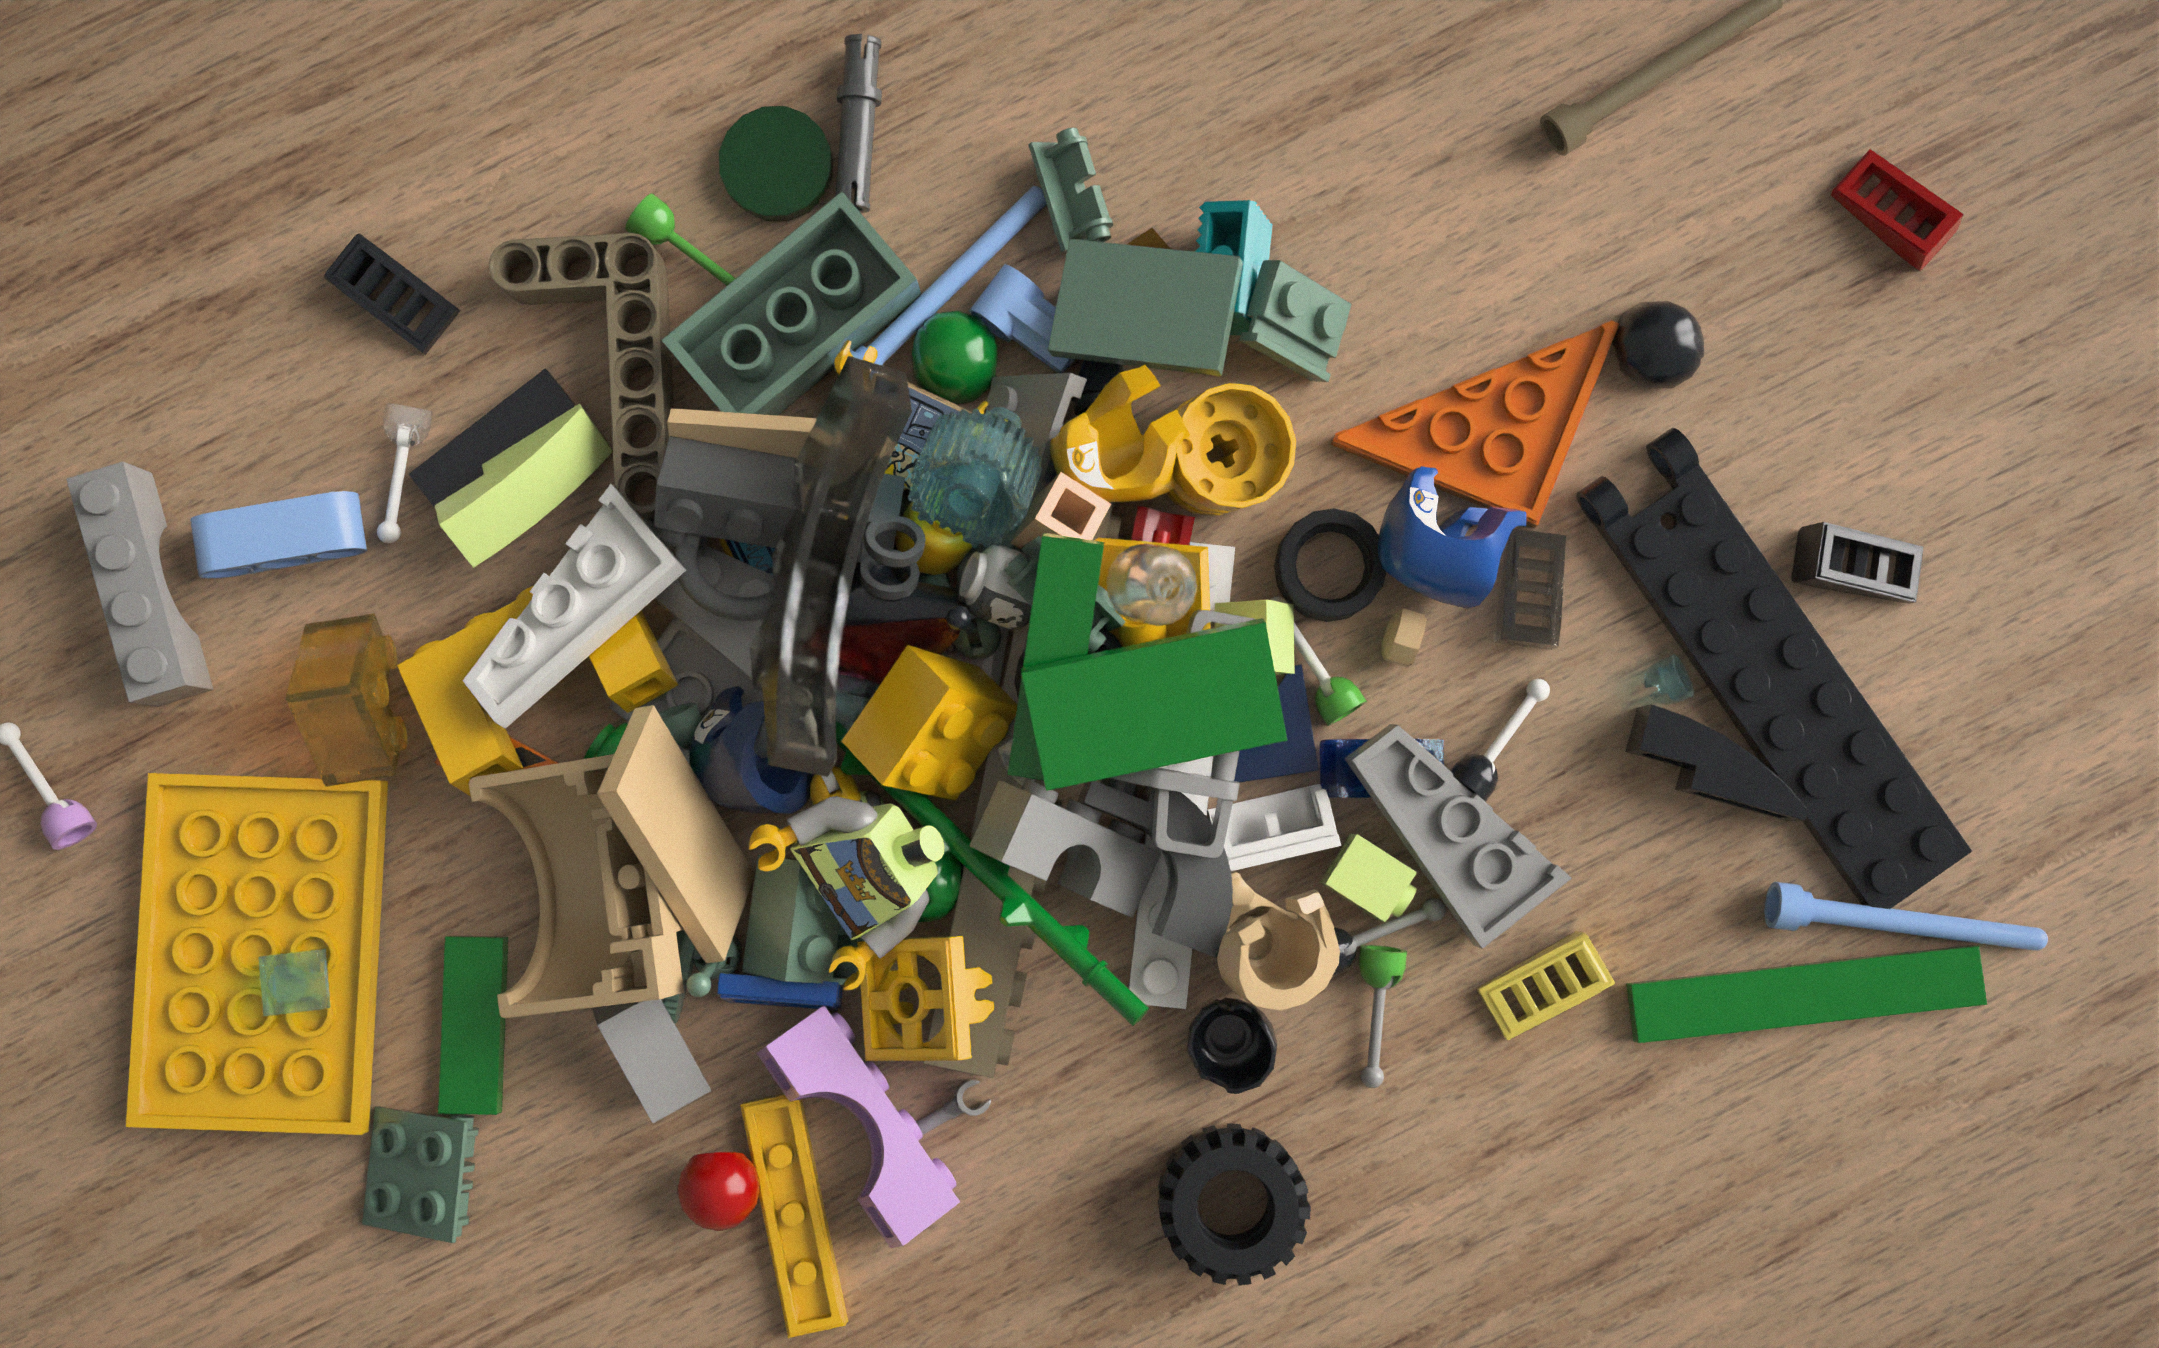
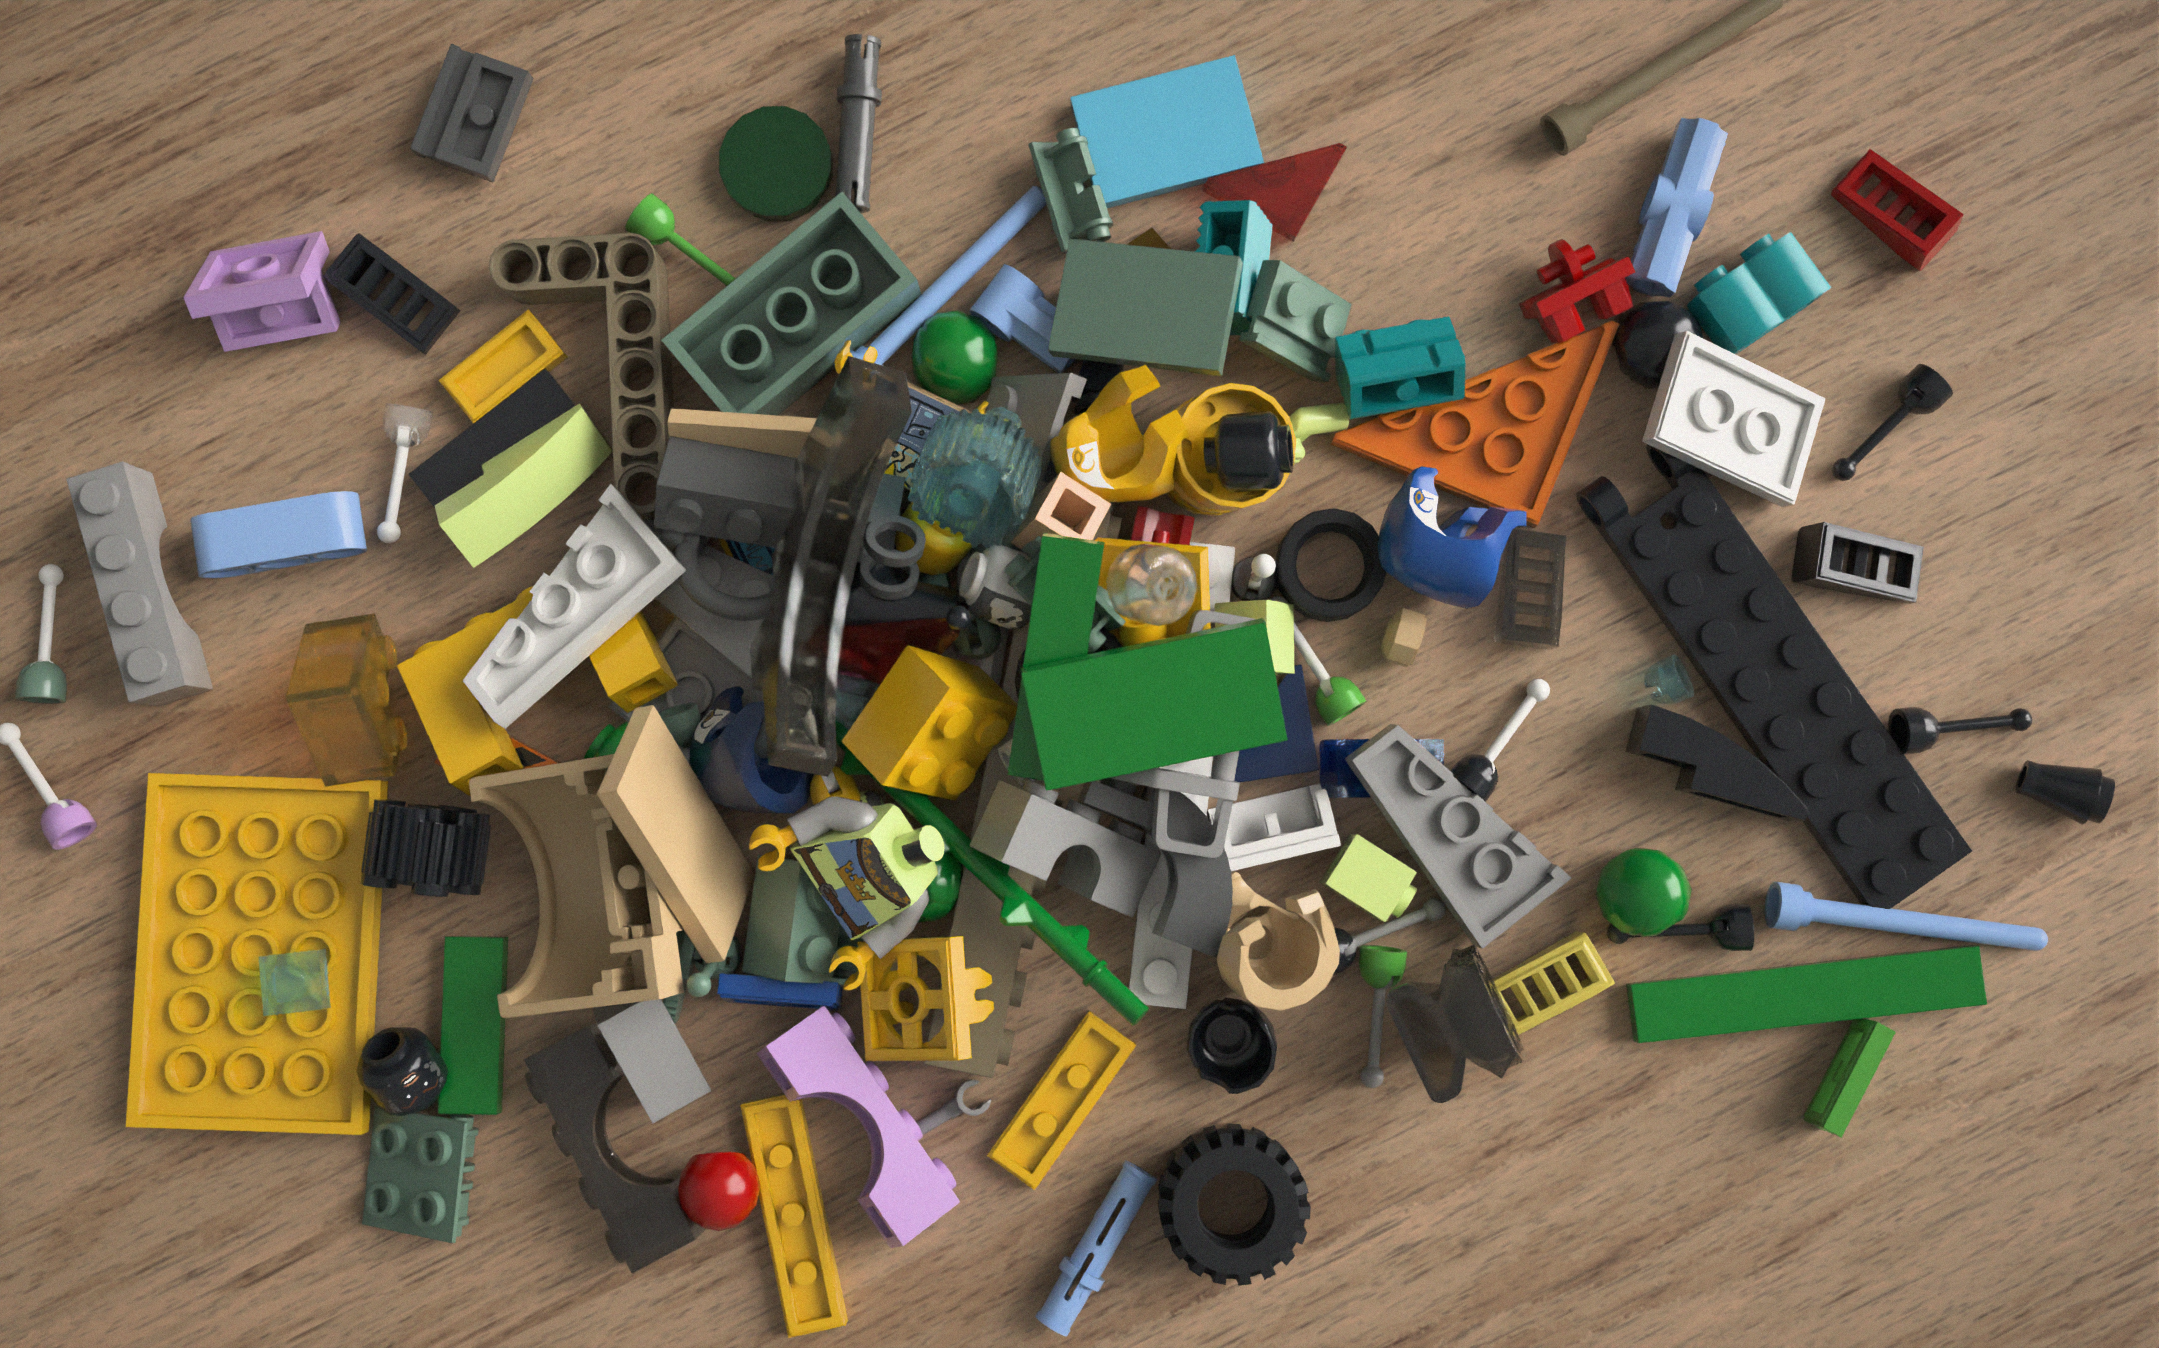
none -> hinge [15,564,67,704]
none -> lavender bracket [183,231,341,352]
none -> black head [356,1027,448,1116]
none -> black brick [361,799,491,897]
none -> dark grey plate [410,44,534,183]
none -> yellow tile [439,309,568,424]
none -> clear smoke arch [524,1023,706,1273]
none -> yellow tile [987,1010,1137,1190]
none -> light blue pin [1035,1160,1157,1336]
none -> medium azure tile [1070,55,1264,208]
none -> clear red tile [1203,143,1347,242]
none -> black head [1204,411,1294,492]
none -> dark grey hinge [1231,554,1277,601]
none -> yellowish green arm [1289,402,1349,464]
none -> teal brick [1335,316,1466,420]
none -> clear smoke piece [1386,945,1524,1103]
none -> red hips [1518,239,1635,343]
none -> green hair [1595,848,1692,937]
none -> black hinge [1607,904,1754,951]
none -> light blue piece [1625,118,1728,298]
none -> white tile [1642,331,1825,507]
none -> teal brick [1686,232,1832,355]
none -> bright green tile [1804,1019,1896,1138]
none -> black hinge [1832,364,1953,481]
none -> black hinge [1888,707,2033,755]
none -> black cone [2016,760,2115,825]

